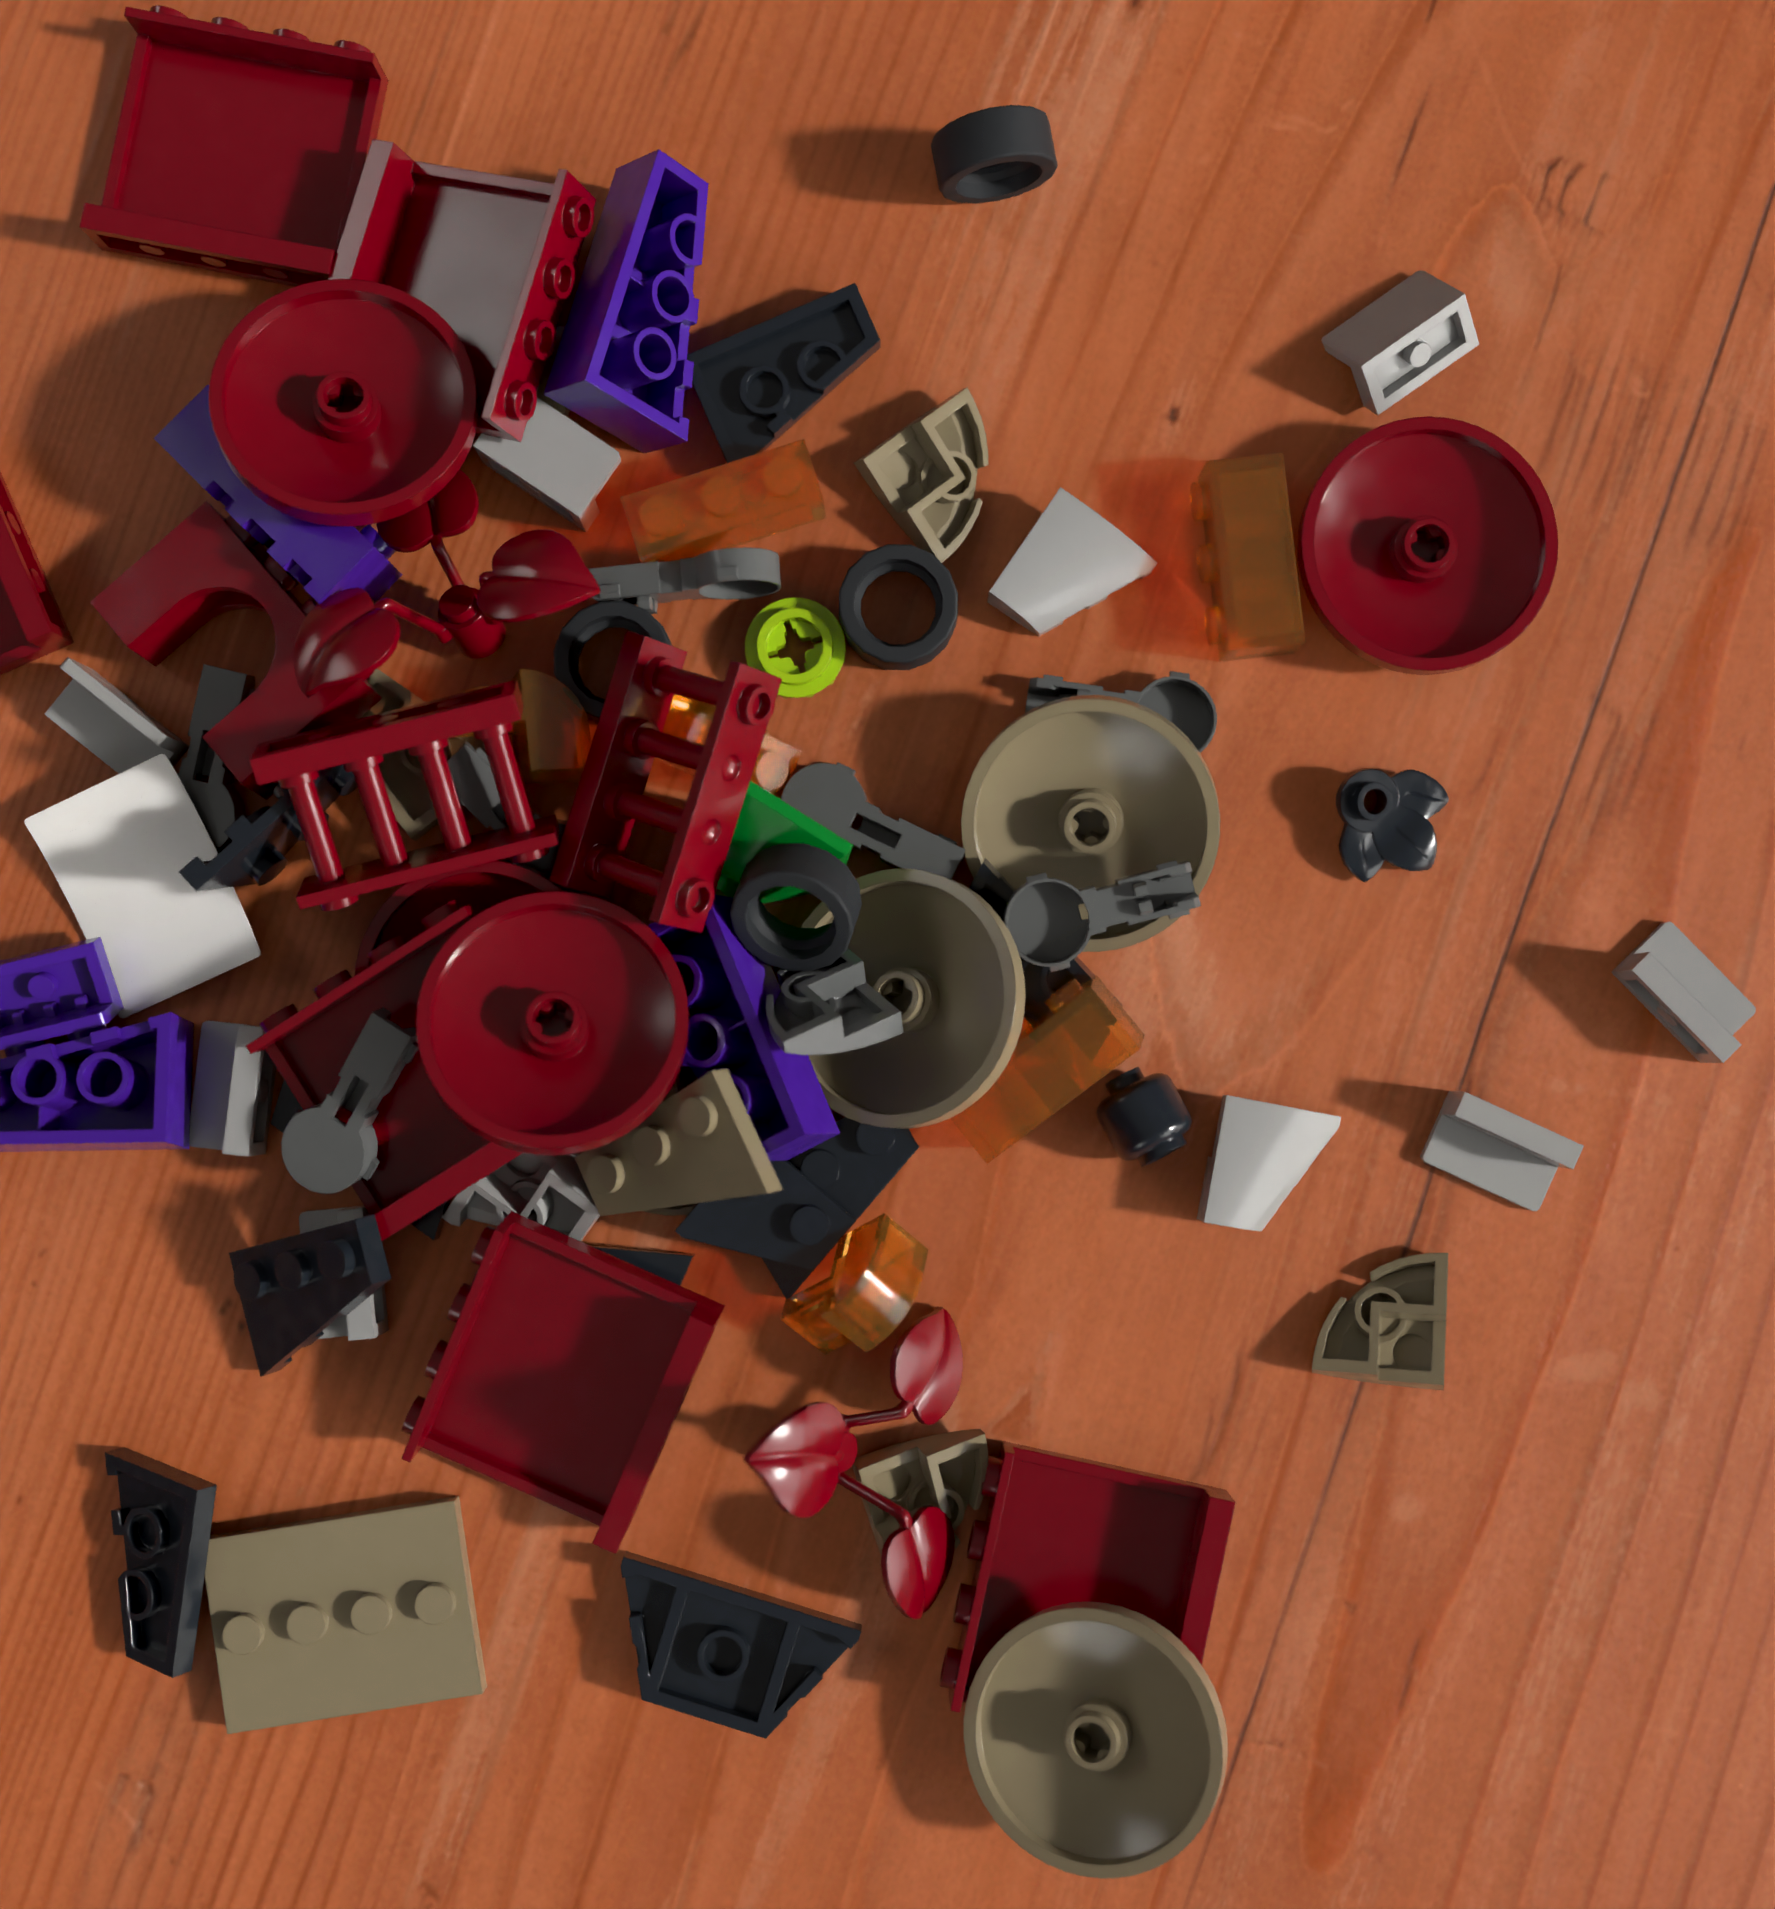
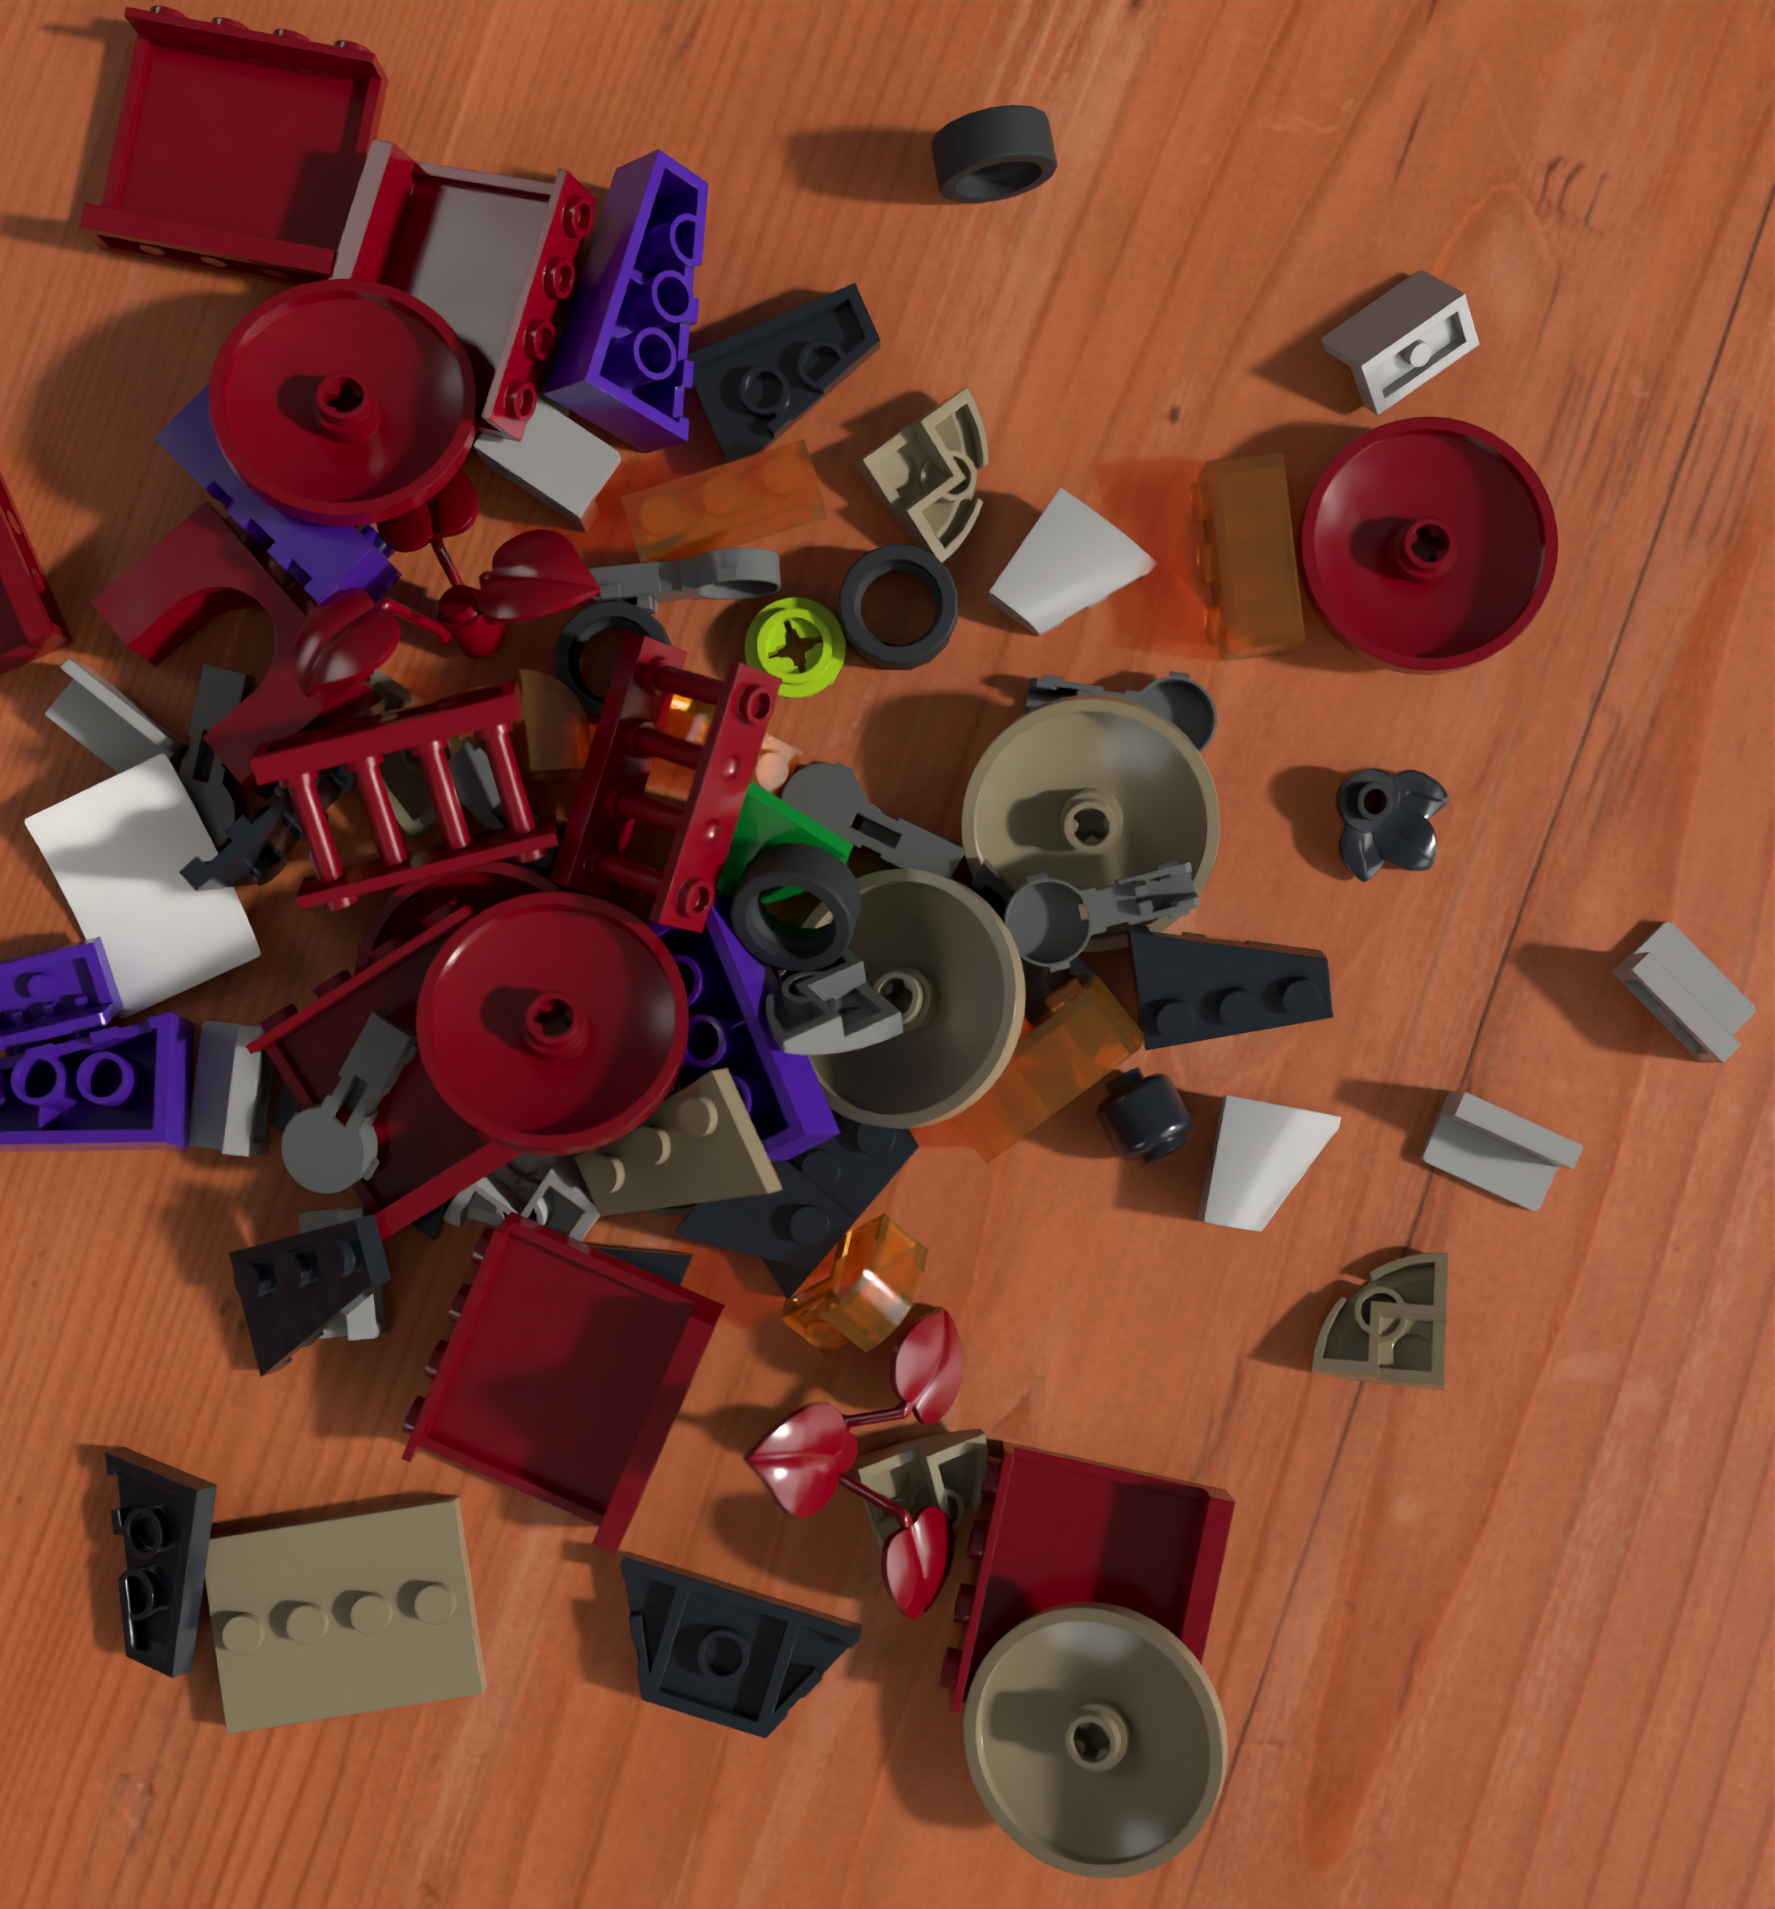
none -> black wing [1126,924,1334,1051]

